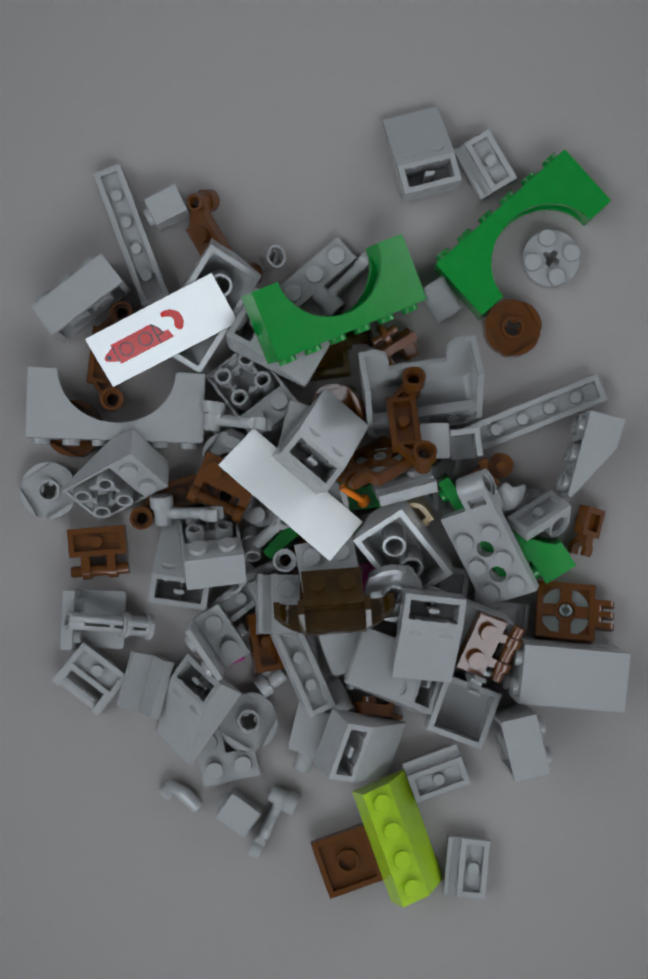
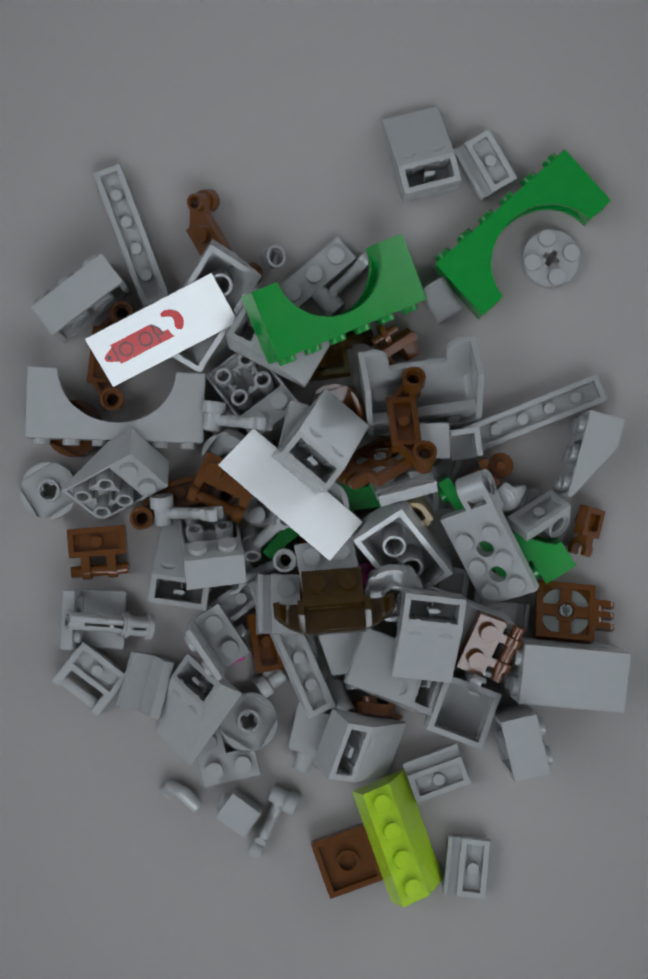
light grey brick [143,184,190,232] -> none
orange piece [339,484,370,508] -> none
reddish brown plate [483,299,542,358] -> none

